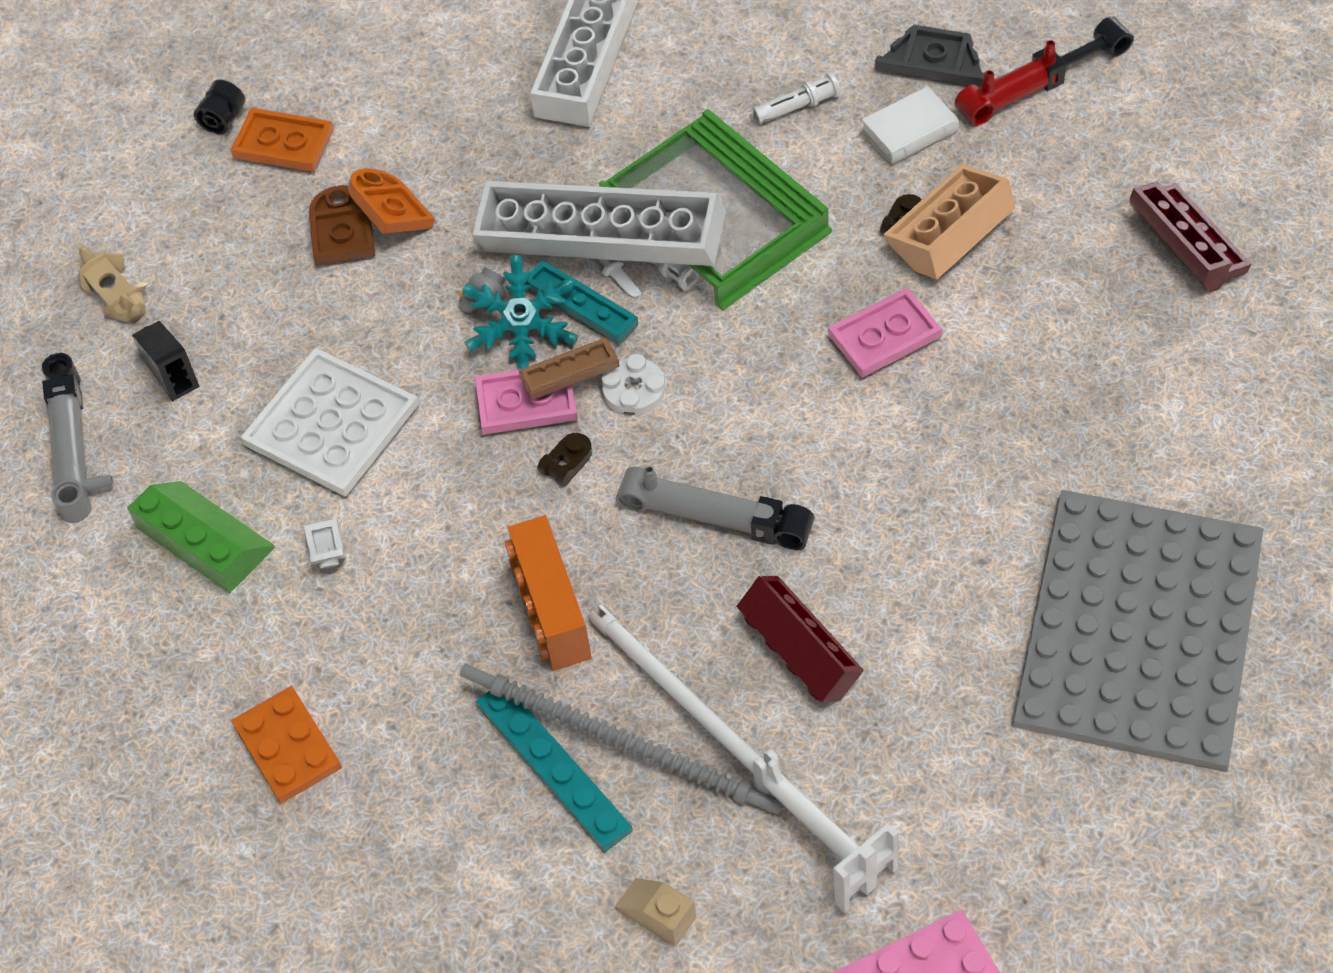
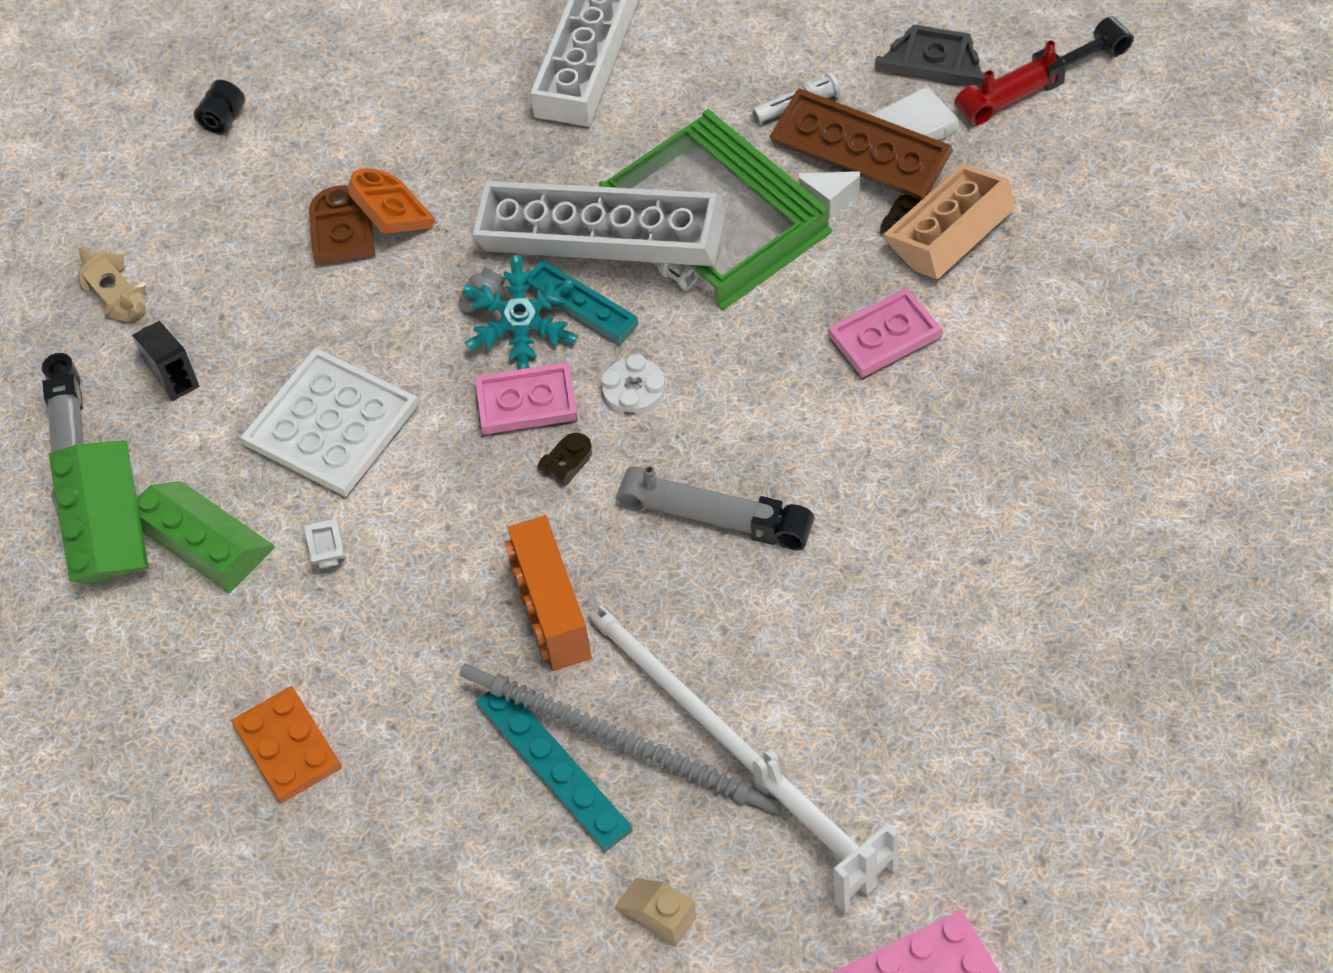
orange plate [230,108,334,172] -> none
medium nougat plate [518,337,620,400] -> none
white piece [598,259,642,298] -> none
dark red brick [736,576,864,703] -> none
light grey plate [1013,490,1264,772] -> none
dark red brick [1130,181,1252,291] -> none
none -> bright green slope [49,440,149,584]
none -> dark orange plate [769,88,953,200]
none -> white slope [799,171,860,219]

